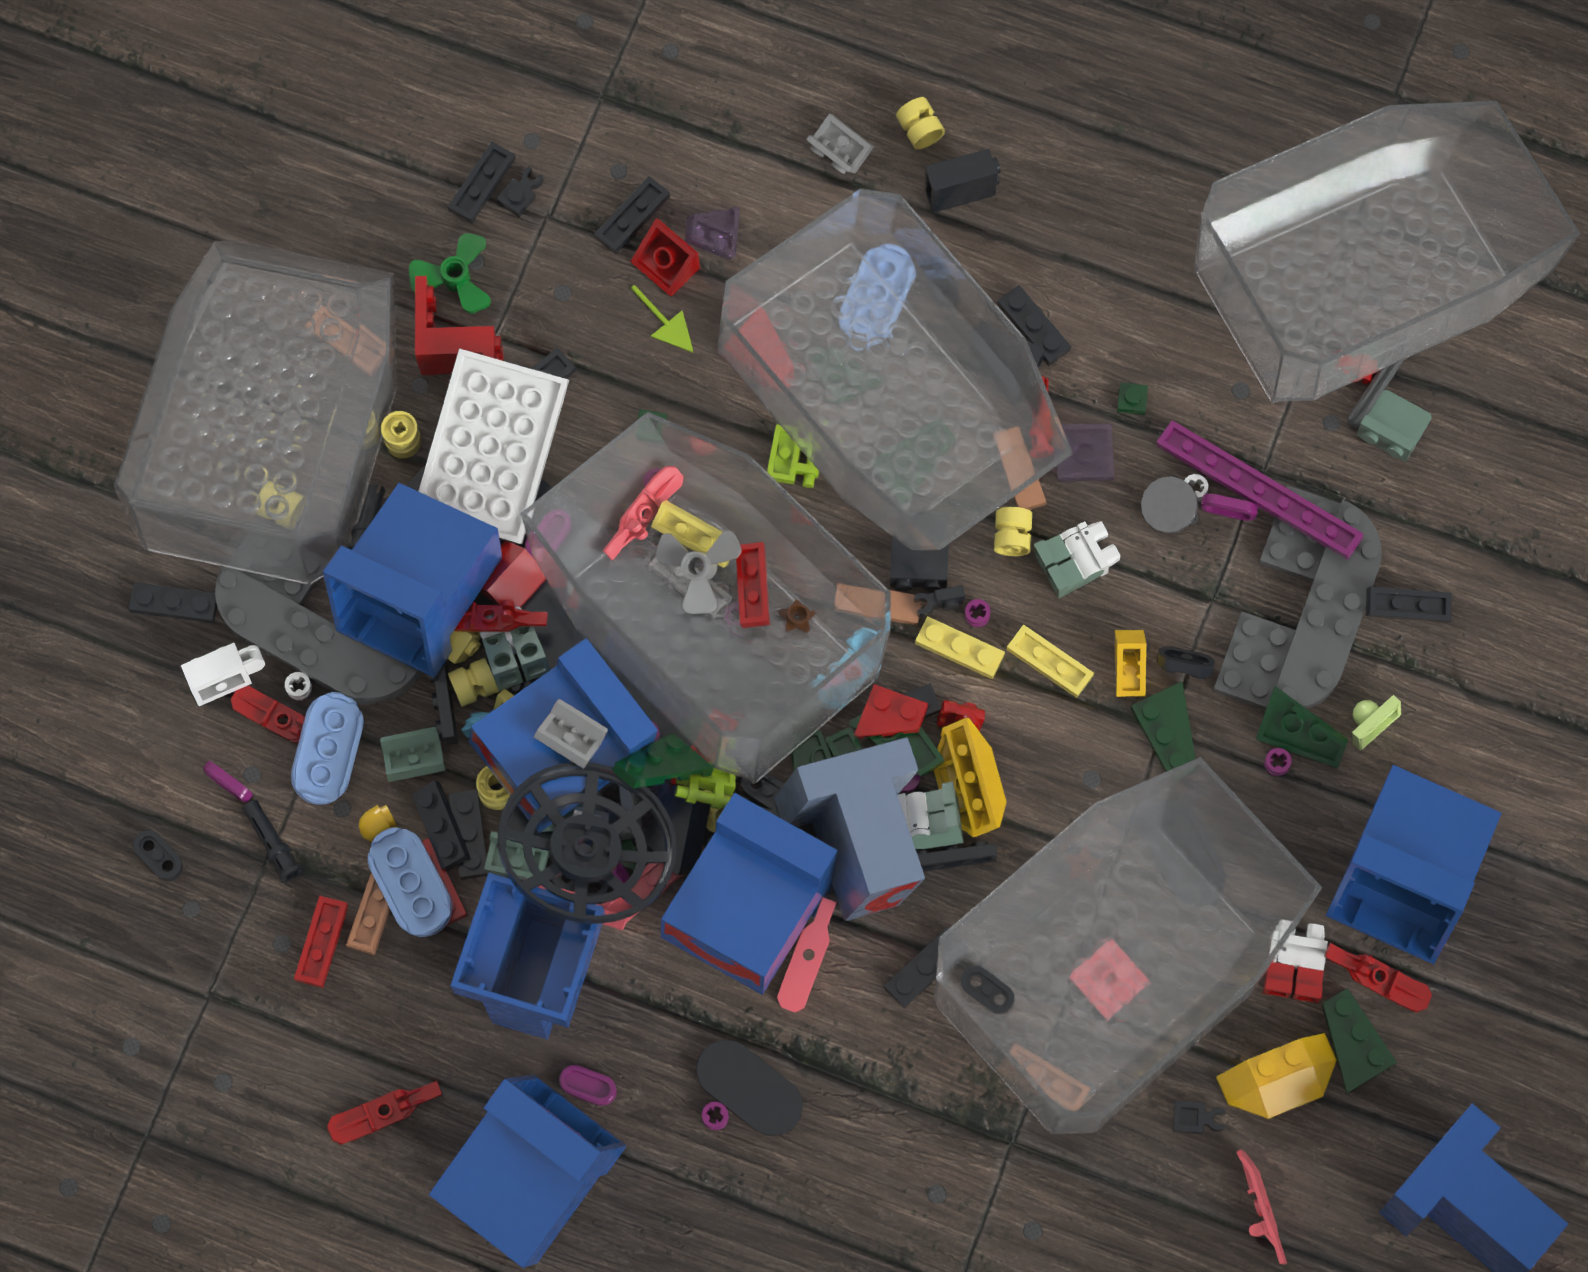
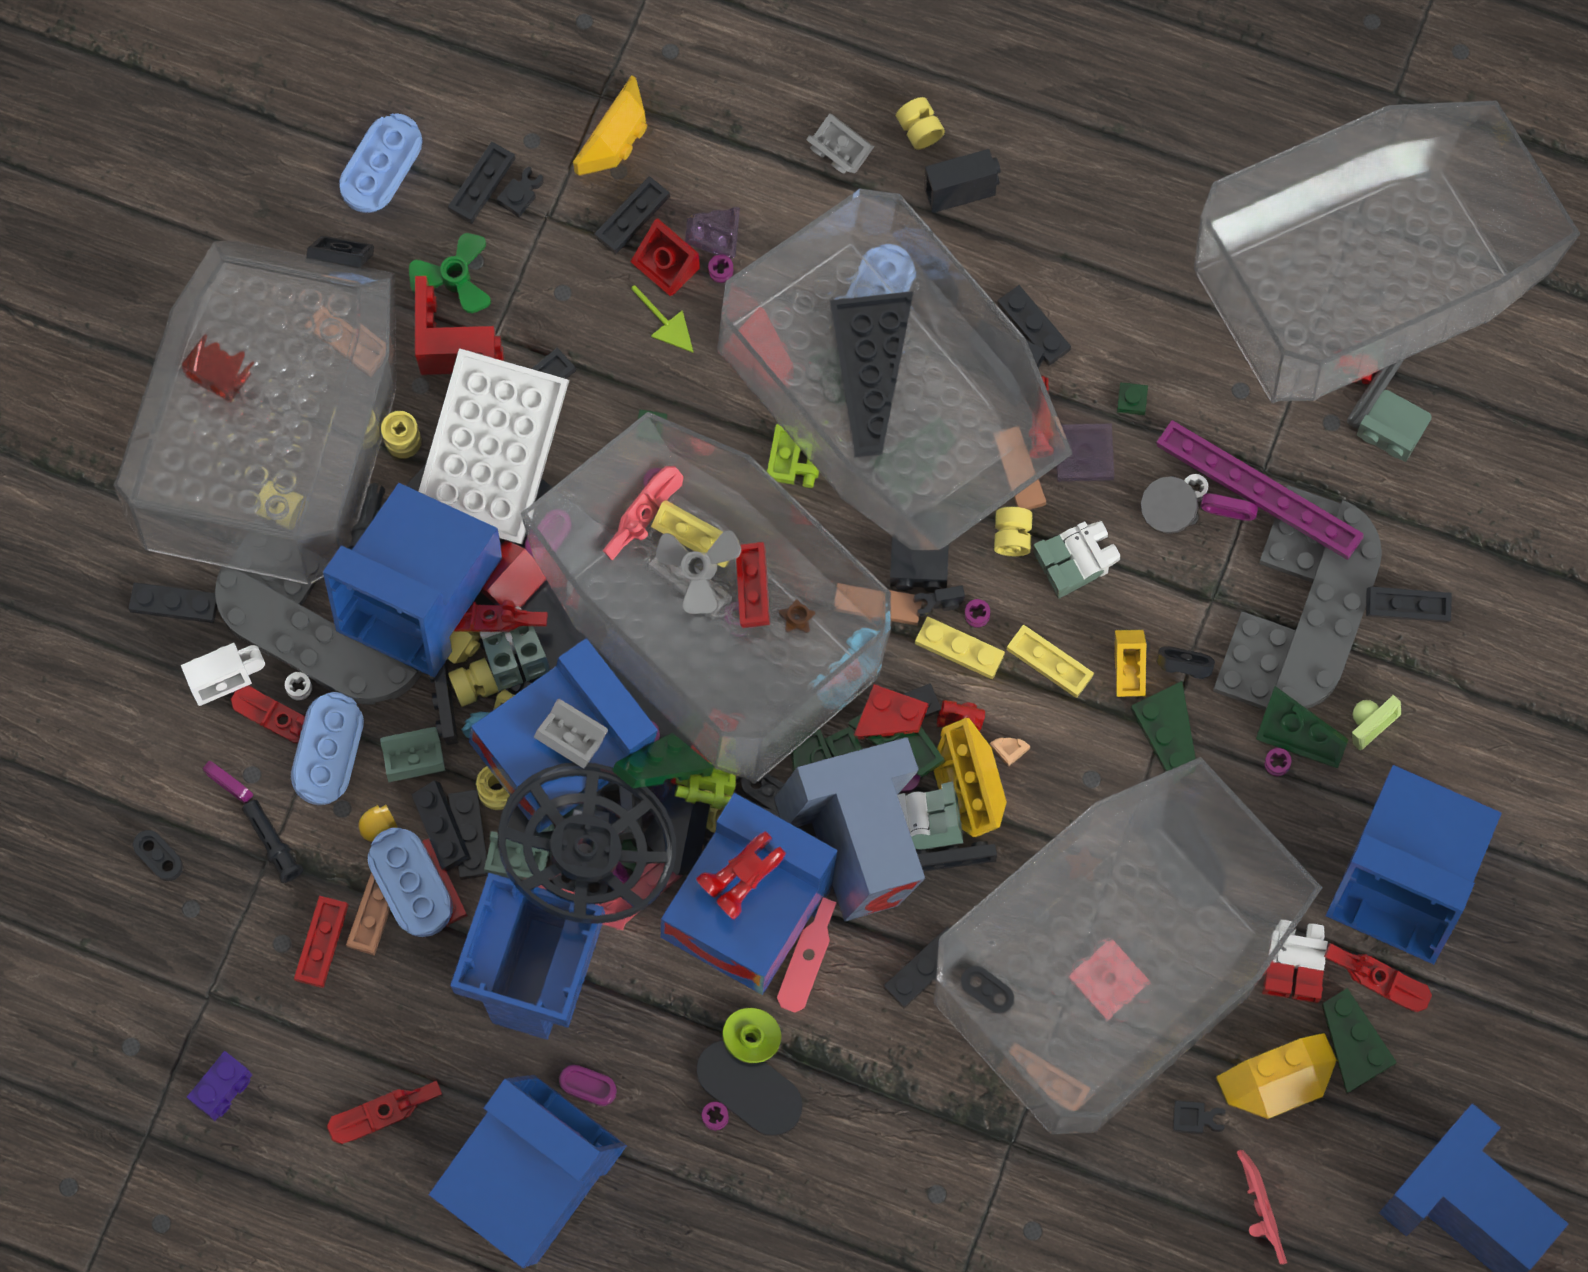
none -> clear red piece [182,333,254,403]
none -> dark purple brick [186,1051,252,1121]
none -> black tile [306,236,374,267]
none -> light blue tile [339,114,422,213]
none -> yellow wedge [573,75,647,176]
none -> red piece [696,831,786,920]
none -> magenta bush [708,255,734,283]
none -> lime dish [723,1008,781,1063]
none -> black wing [830,291,914,458]
none -> light nougat tile [989,738,1030,767]

